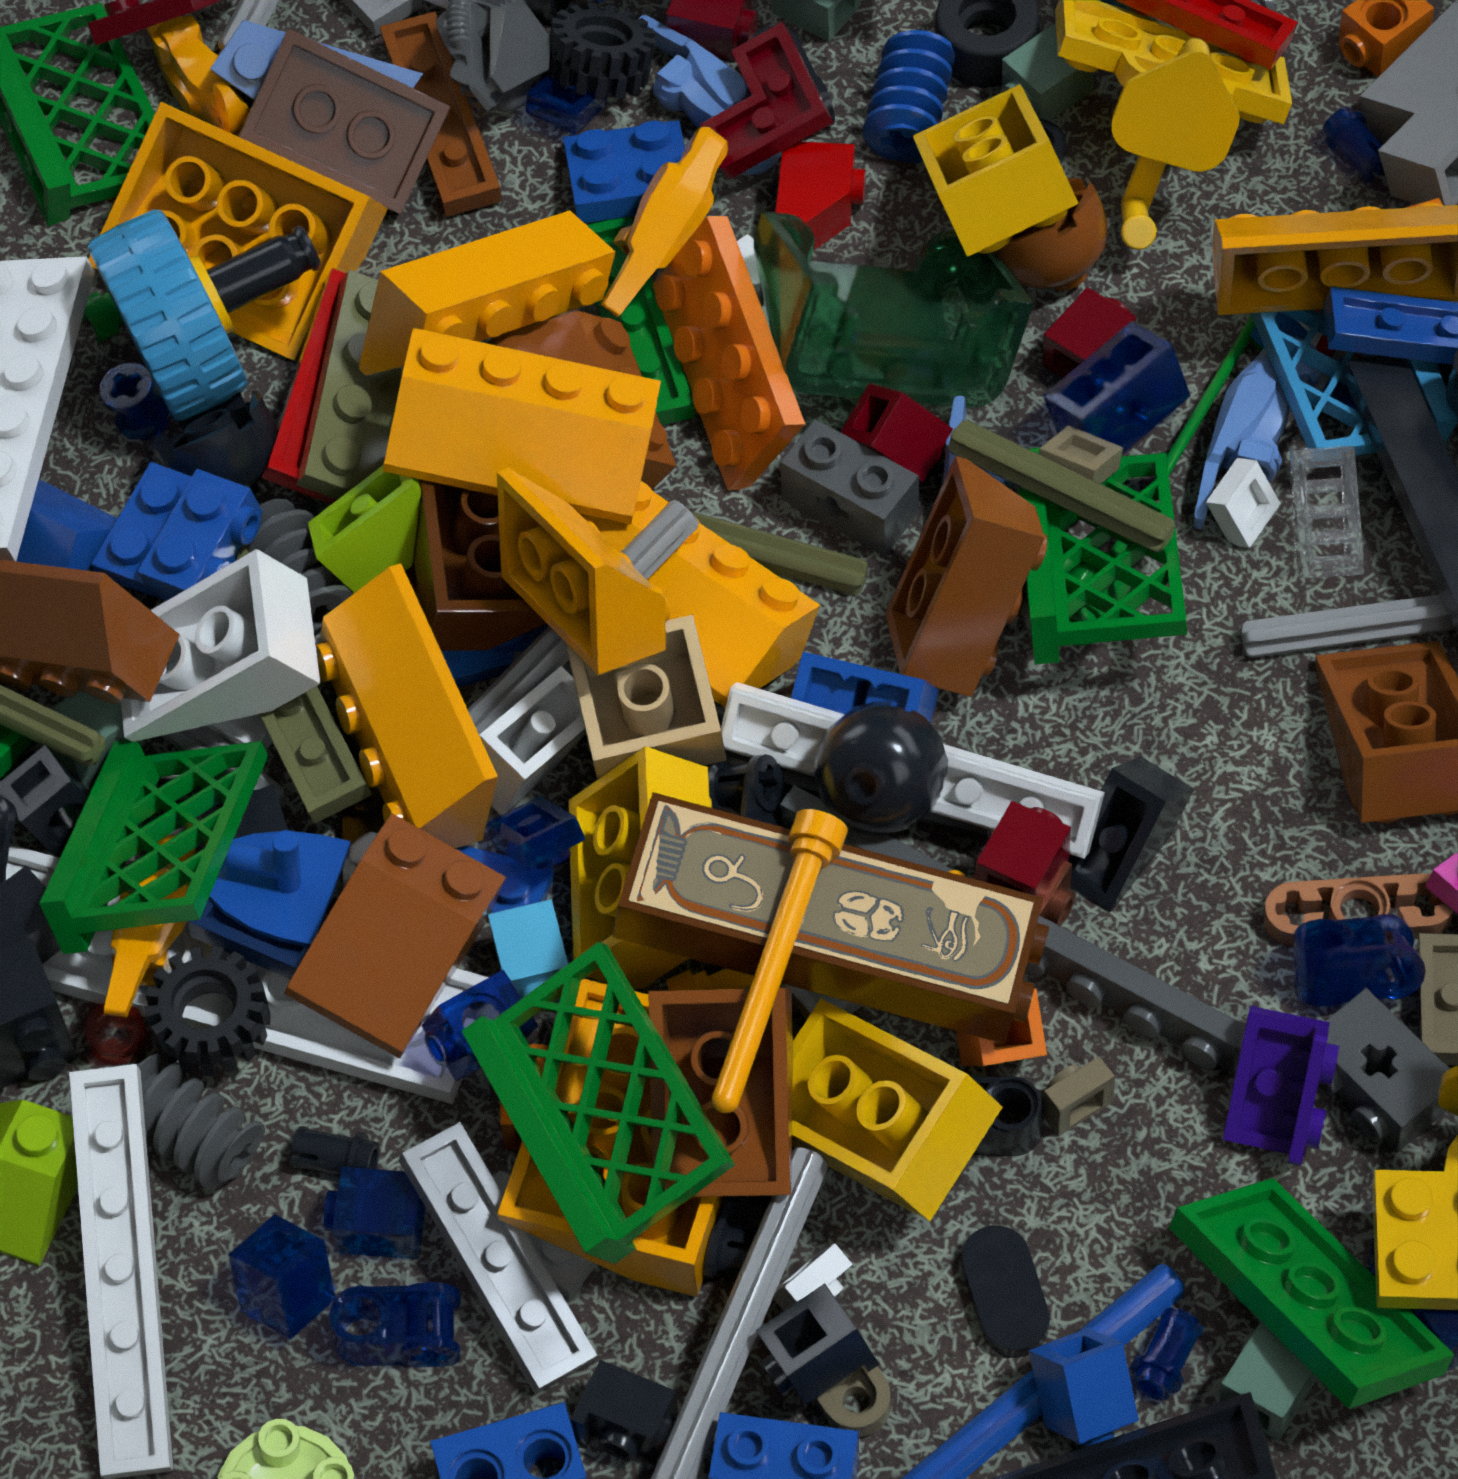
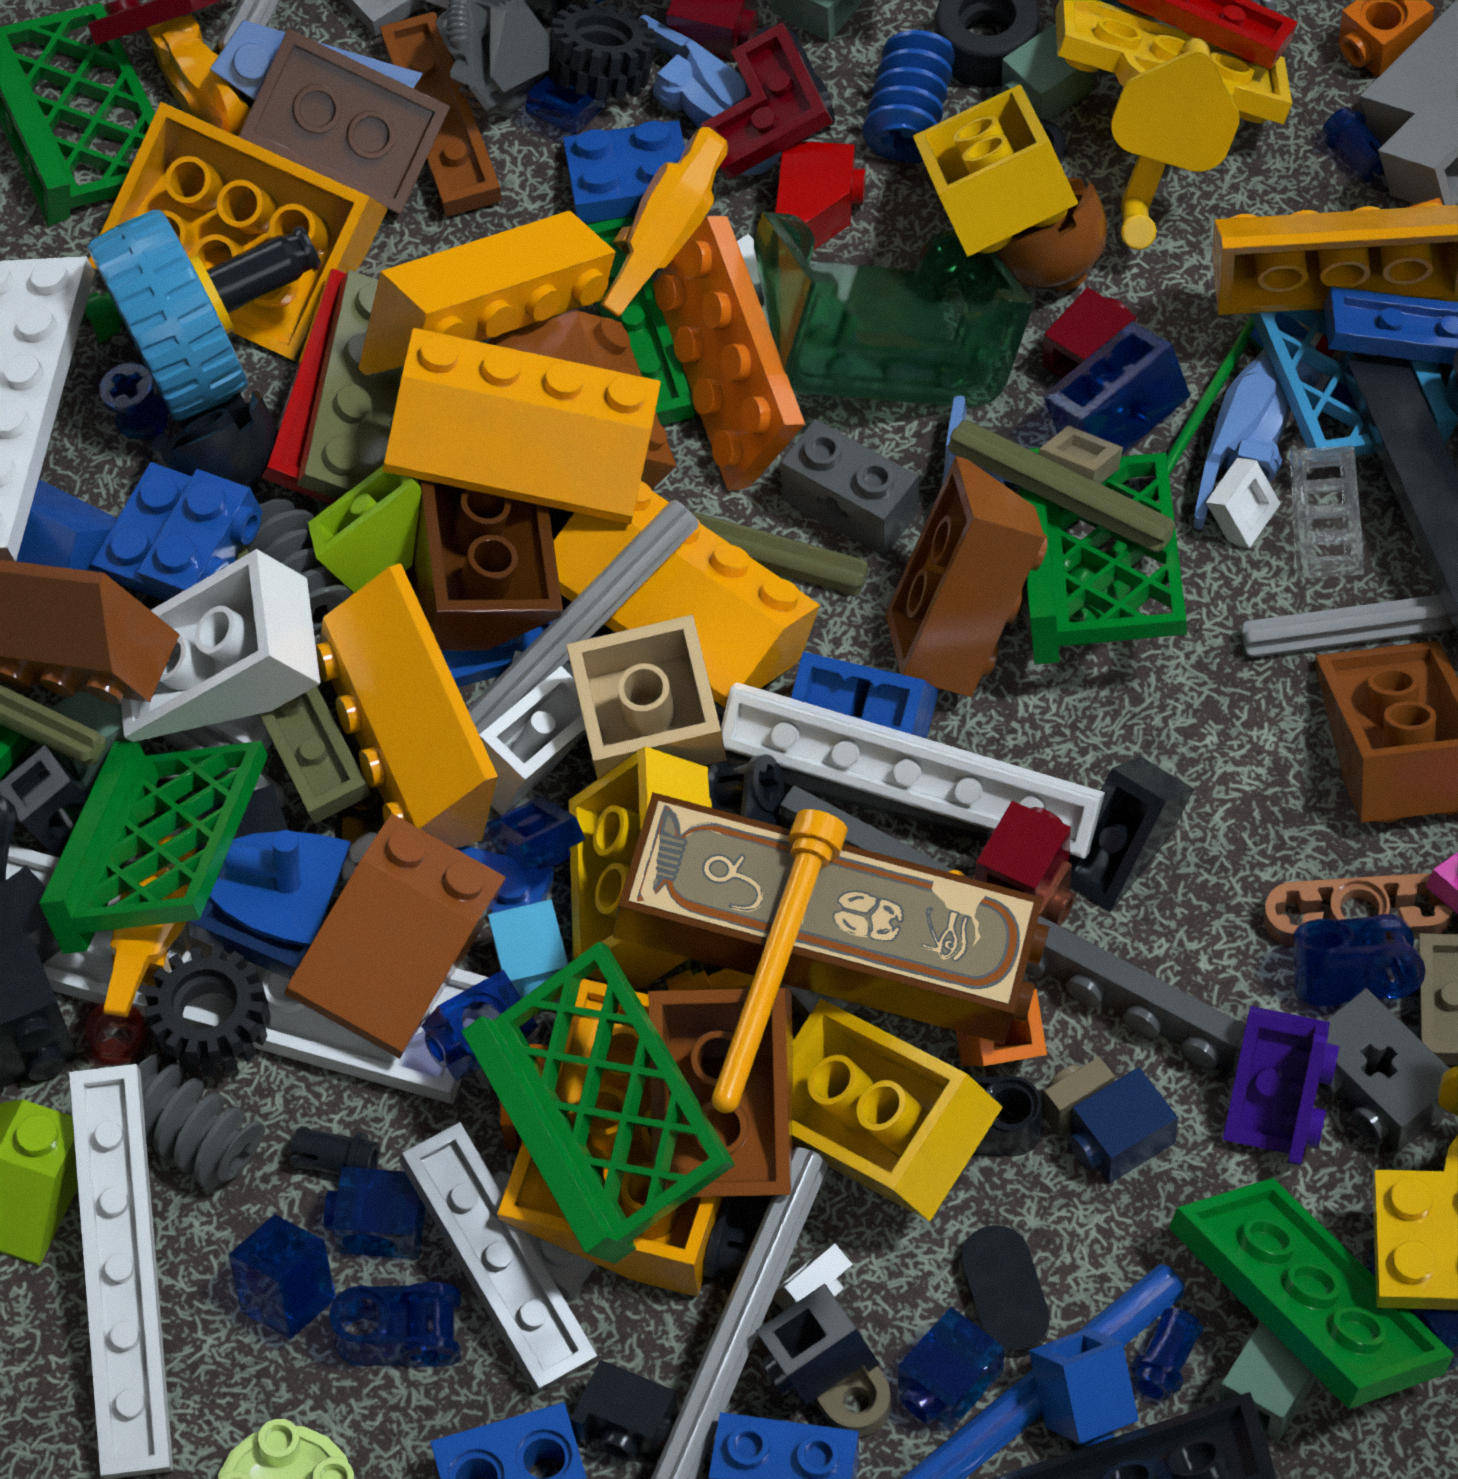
light orange slope [497,468,670,675] -> none
black cylinder [814,701,948,835] -> none
dark red brick [841,383,953,482] -> none
none -> clear blue brick [898,1306,1005,1431]
none -> dark blue brick [1068,1067,1178,1184]

